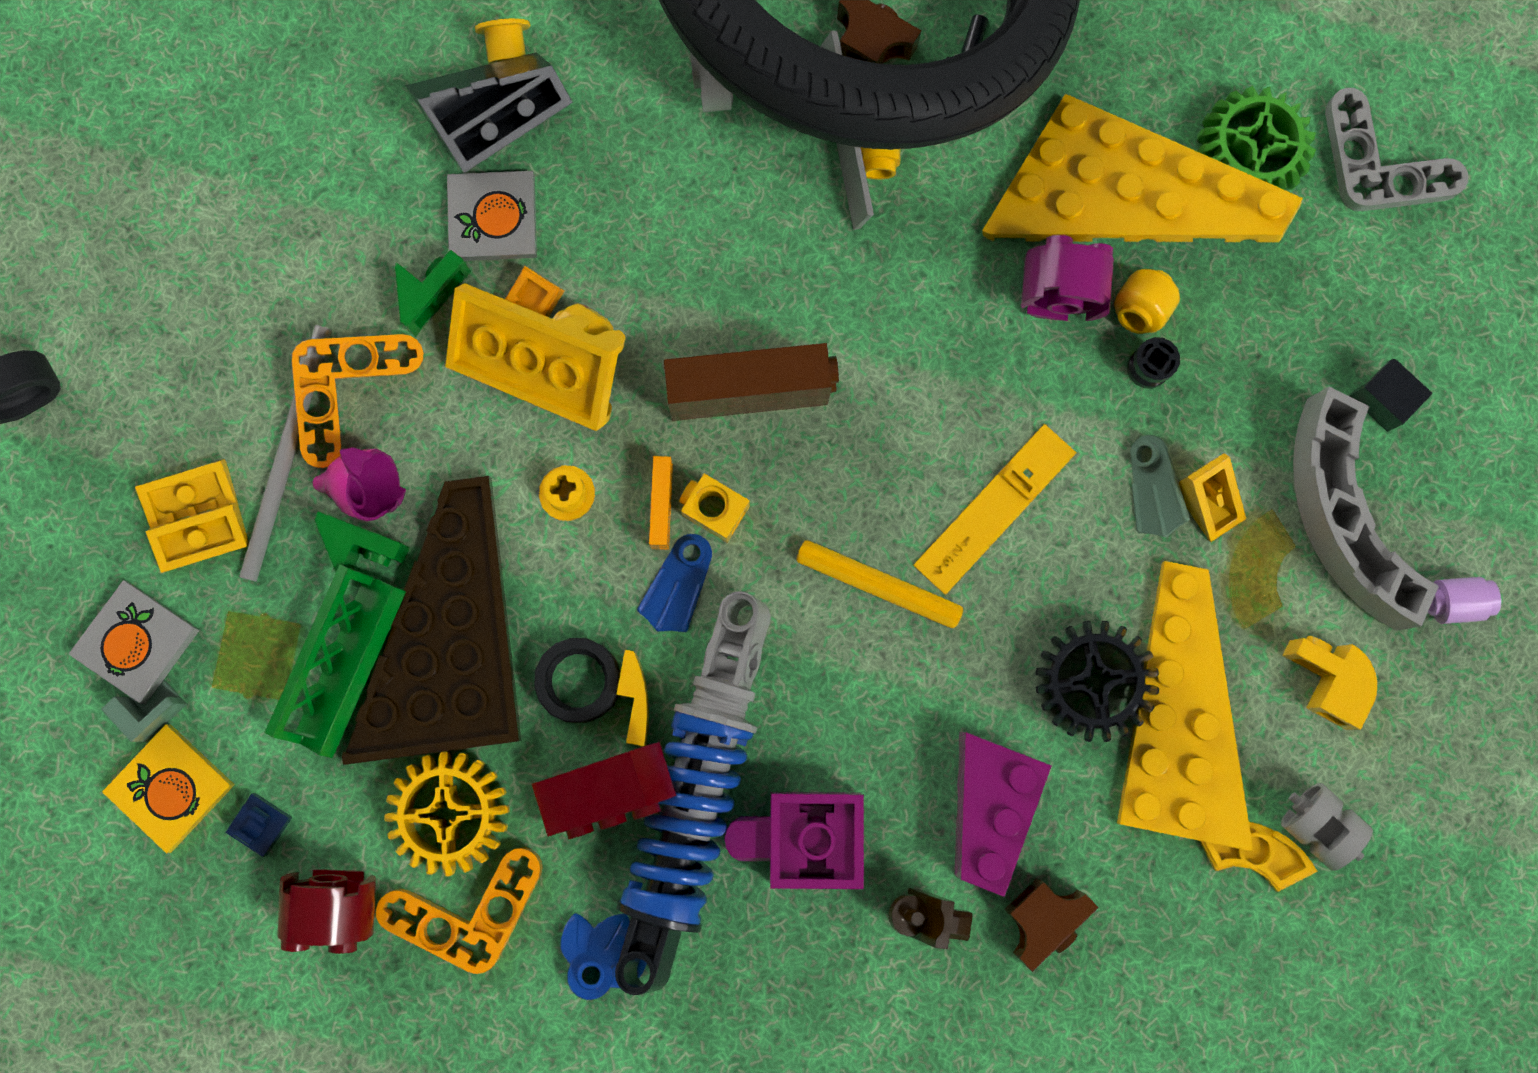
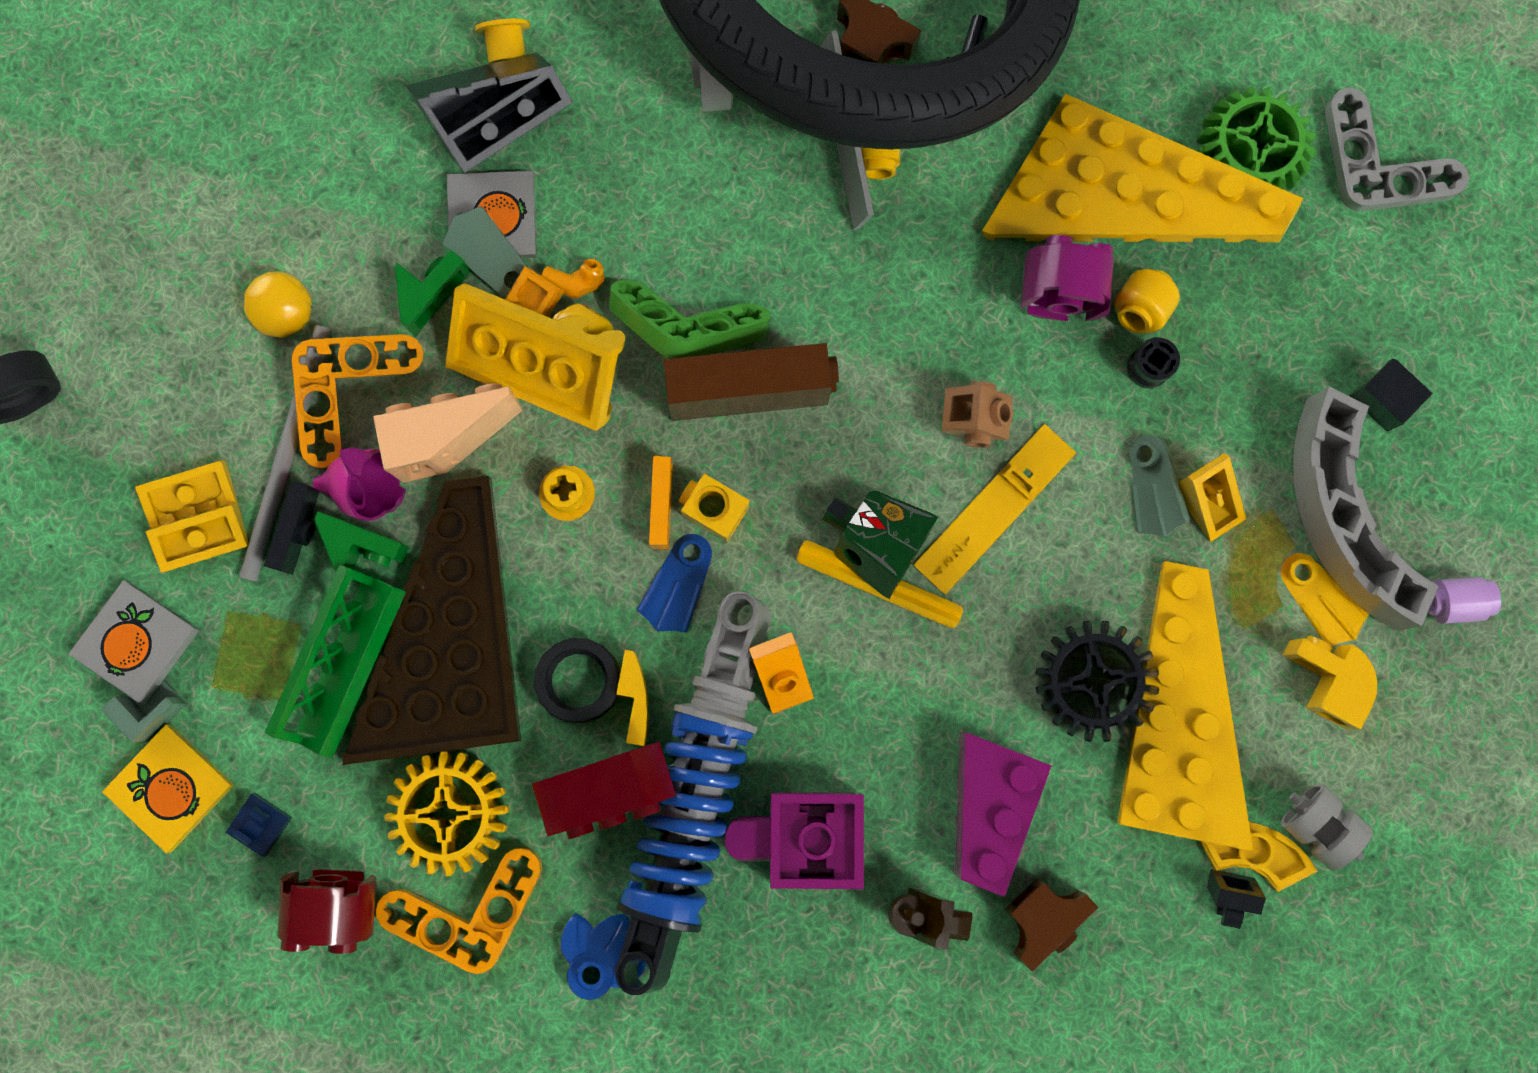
none -> yellow hair [244,271,312,338]
none -> black plate [264,480,320,575]
none -> light nougat slope [373,383,523,483]
none -> sand green piece [442,206,528,298]
none -> light orange arm [541,259,605,299]
none -> bright green beam [609,280,771,359]
none -> light orange plate [749,632,814,714]
none -> dark green torso [822,491,938,599]
none -> medium nougat brick [941,382,1013,448]
none -> black tile [1207,869,1266,929]
none -> yellow piece [1281,553,1369,646]

